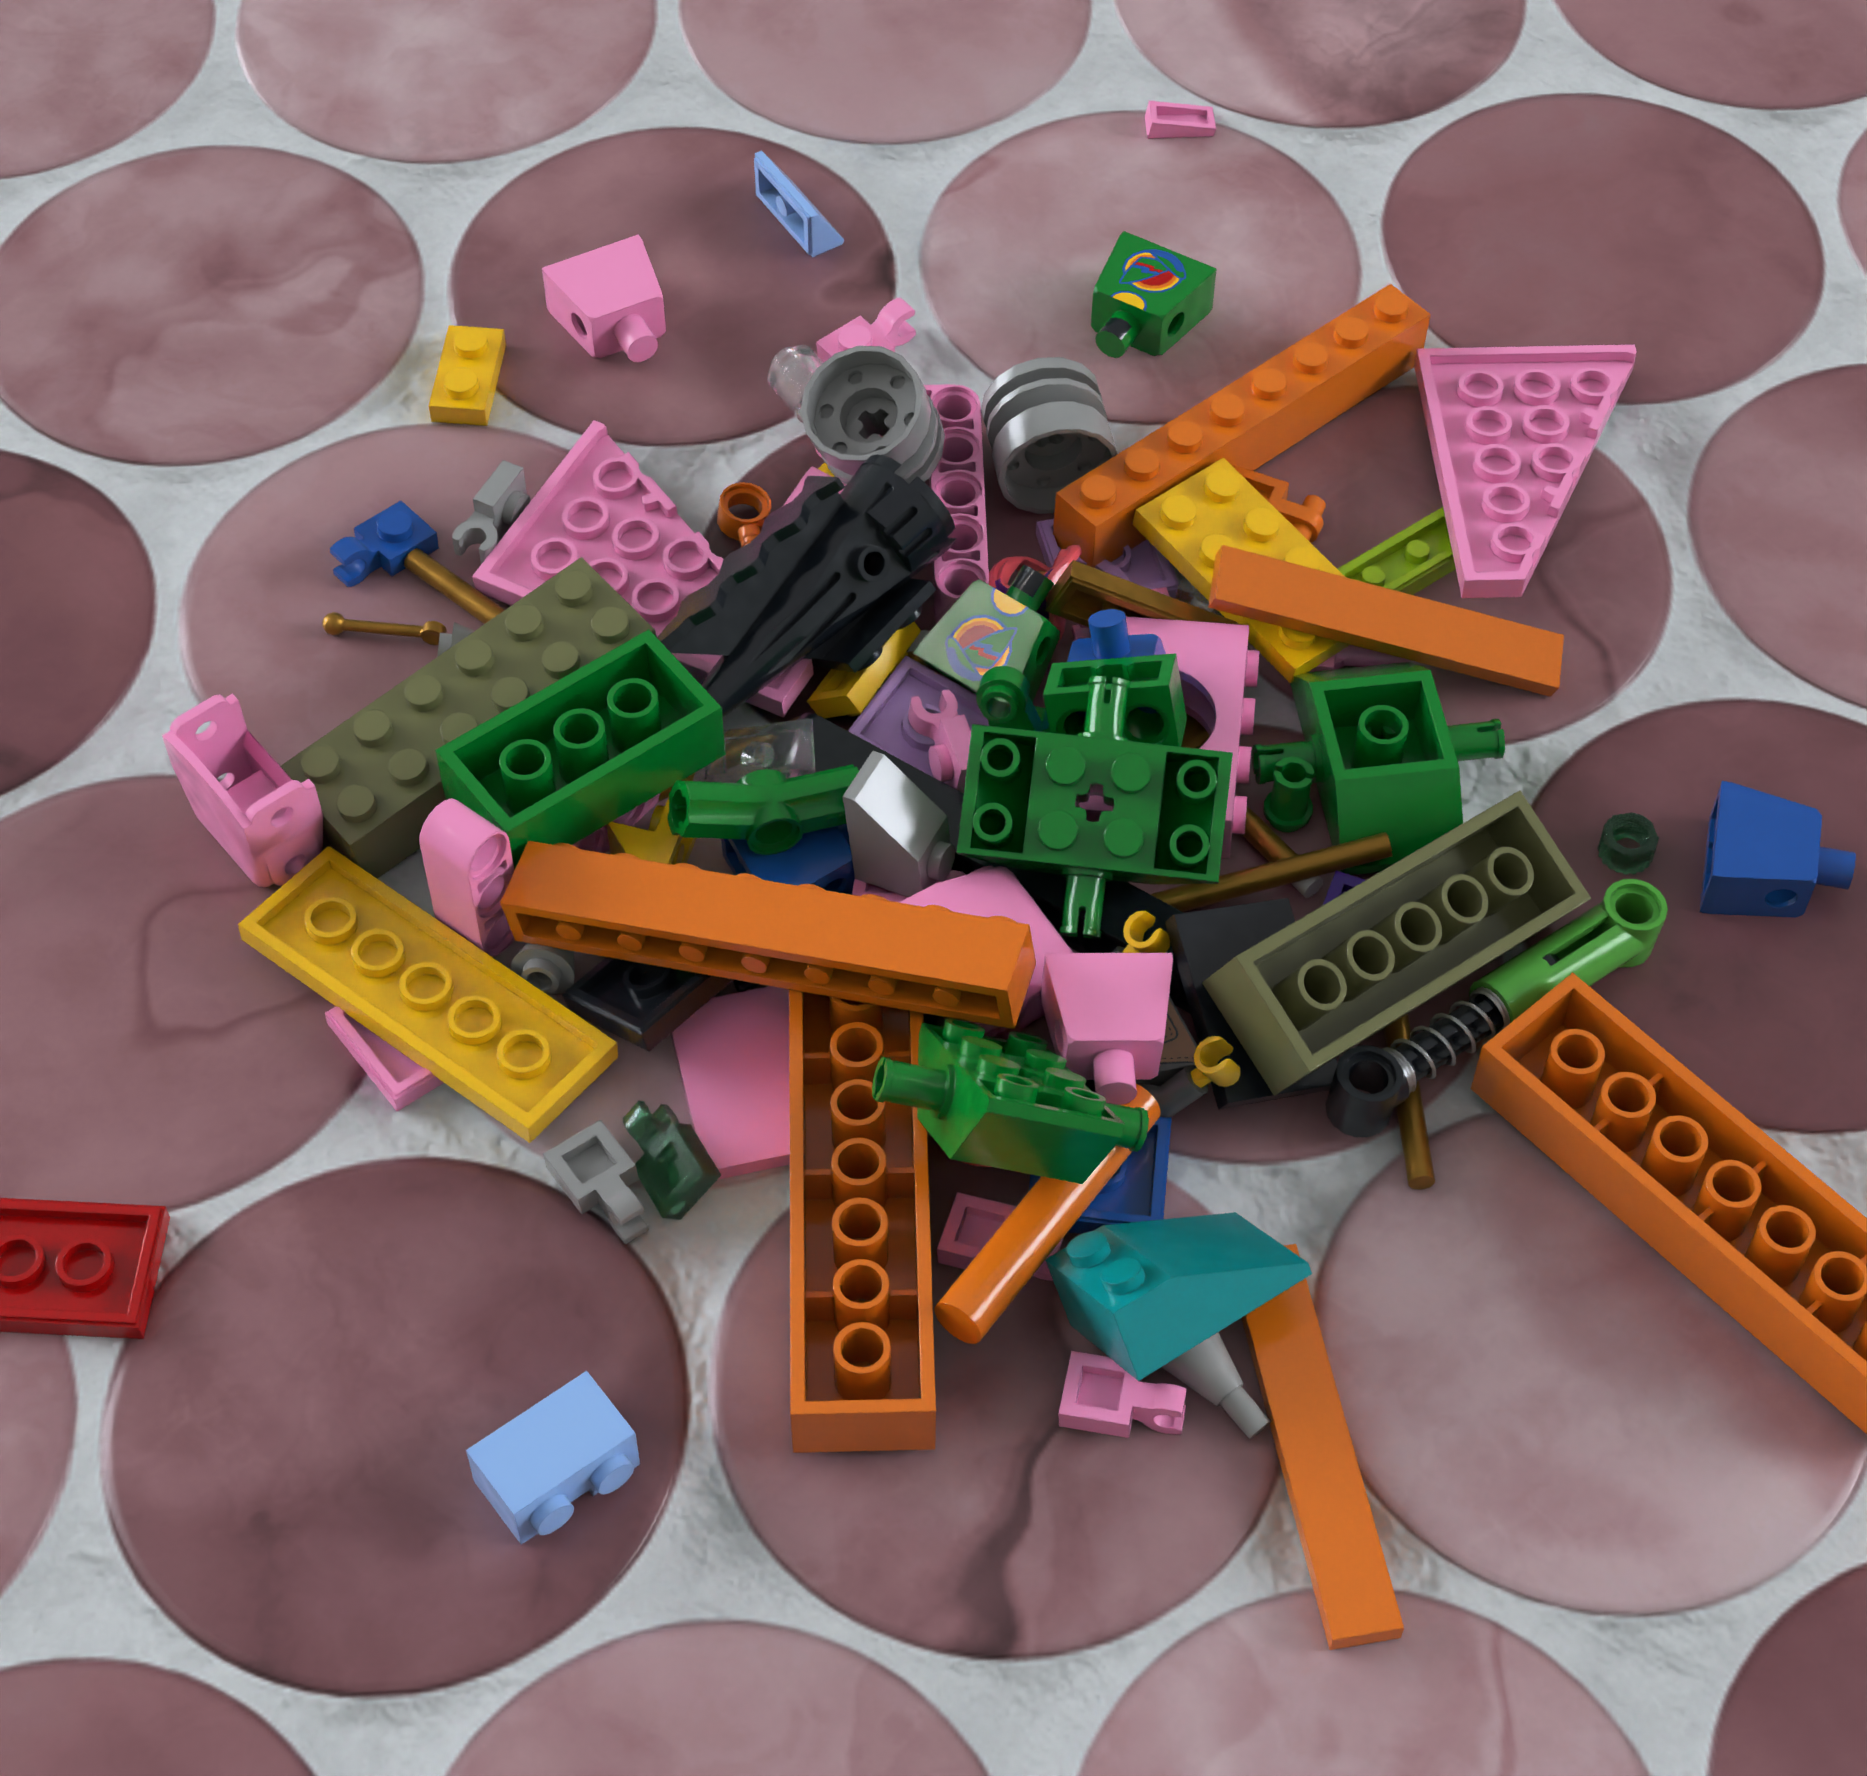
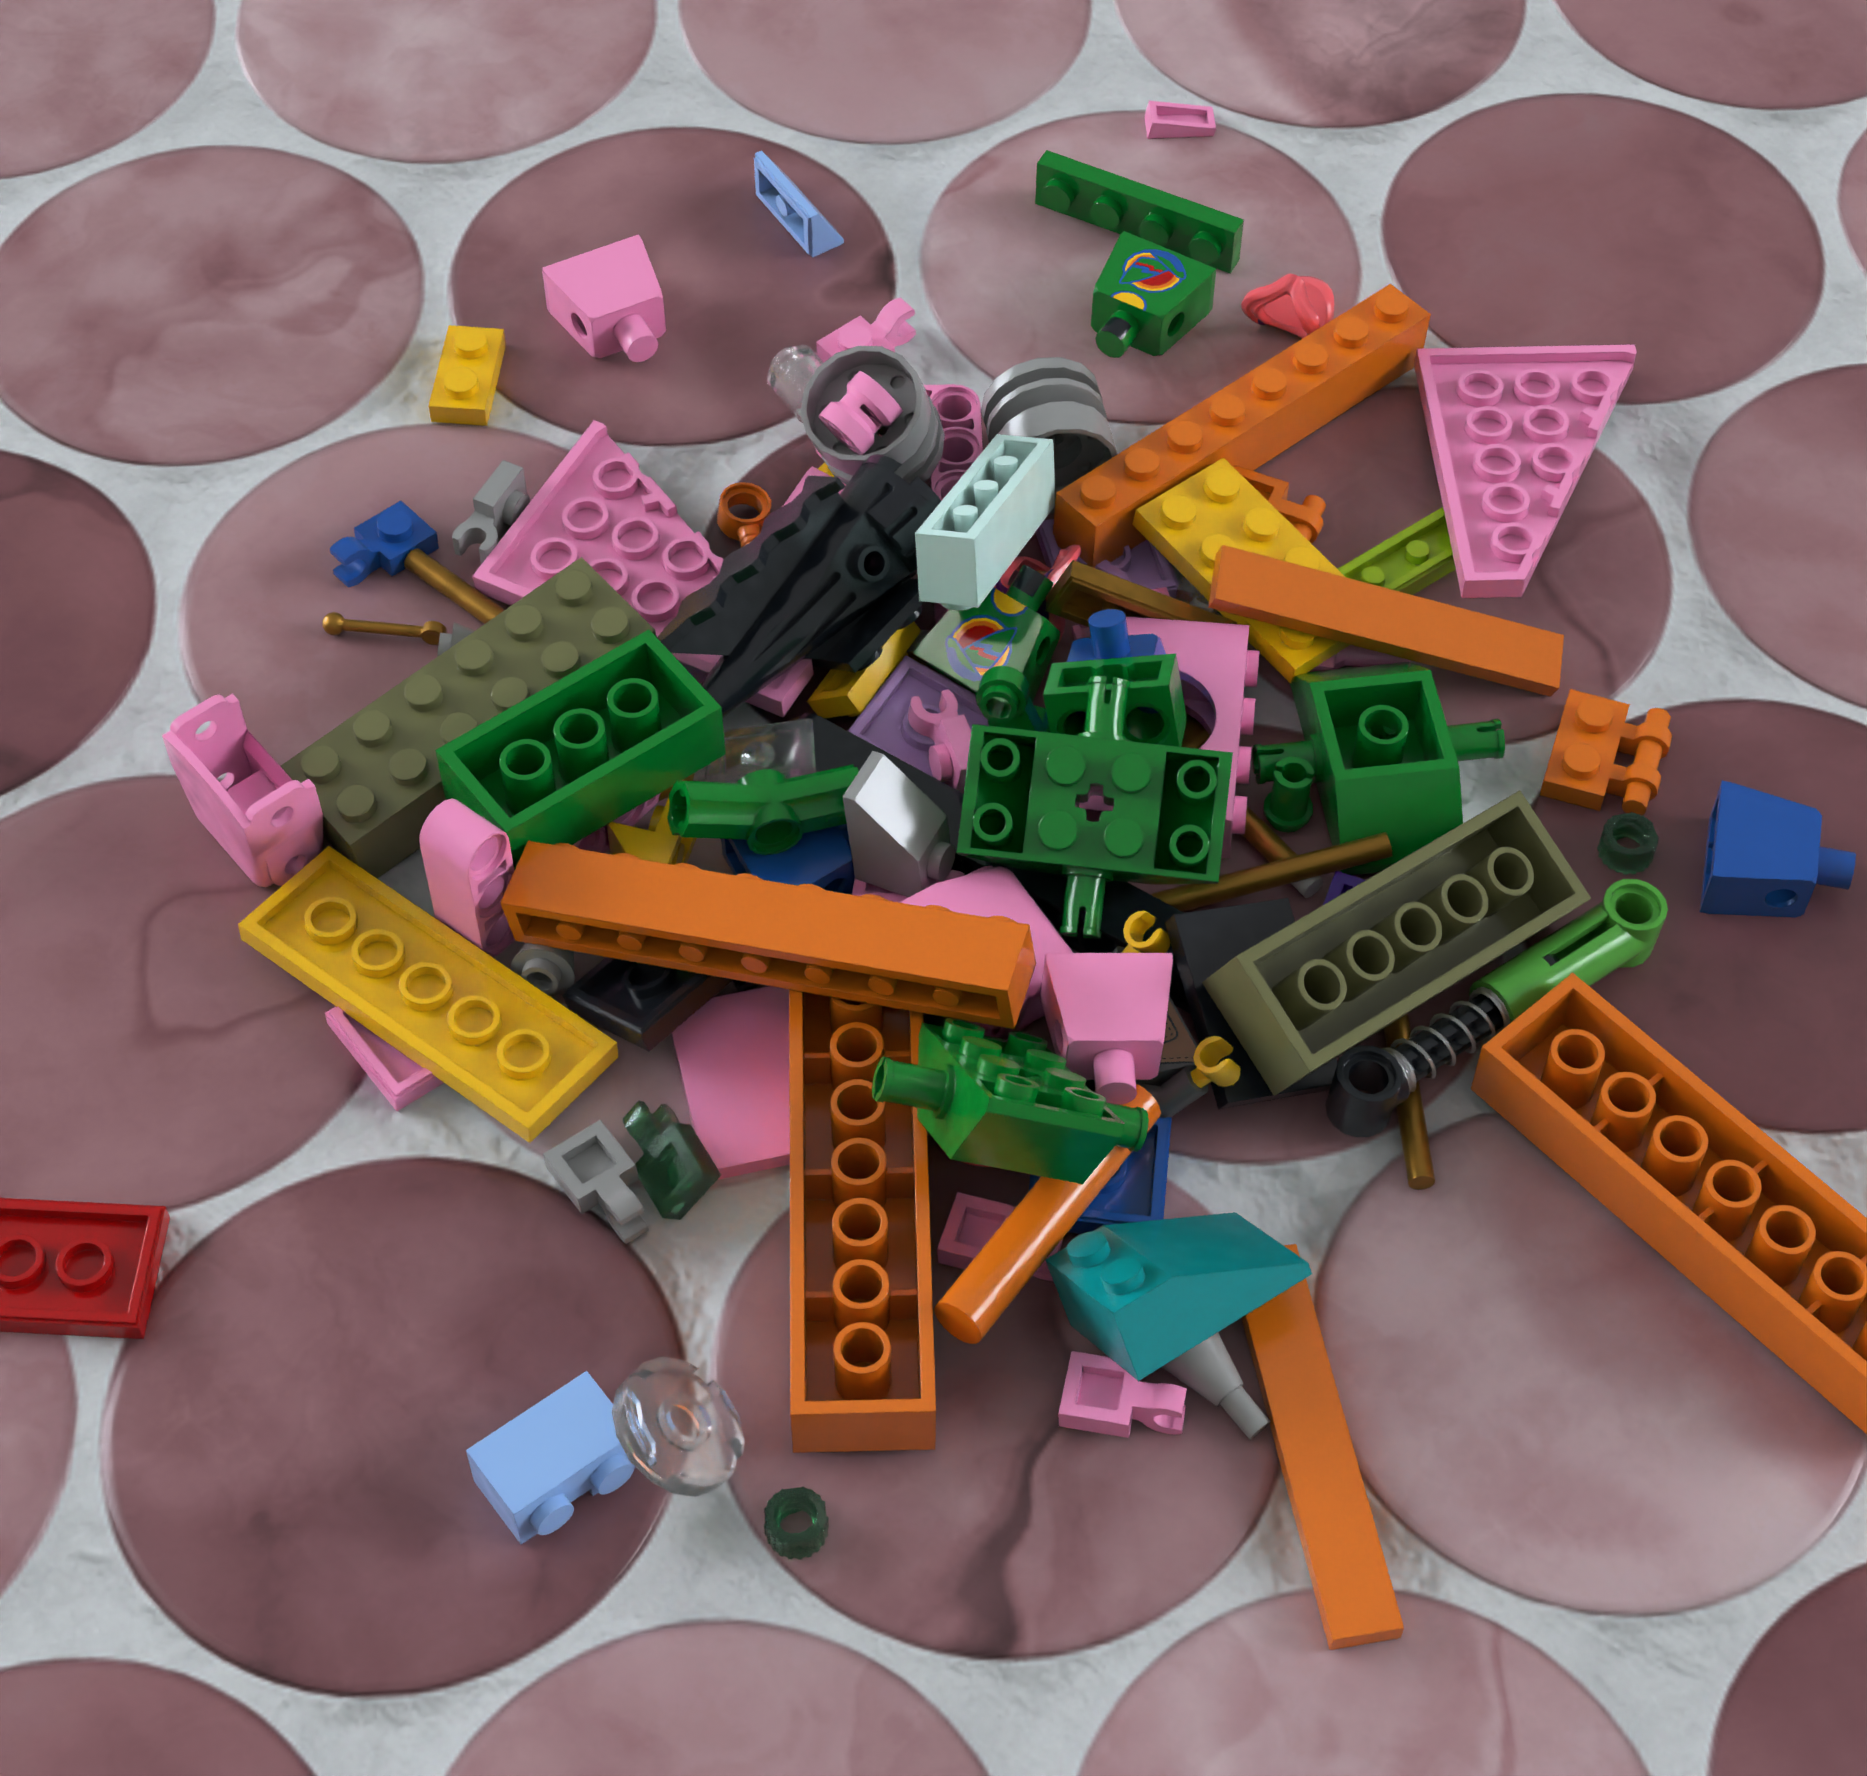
none -> clear tile [612,1357,745,1497]
none -> clear green axle [764,1486,829,1560]
none -> bright pink wheel [819,371,903,455]
none -> light aqua brick [915,434,1055,610]
none -> green plate [1035,150,1244,274]
none -> coral piece [1241,273,1334,339]
none -> orange plate [1540,689,1672,816]

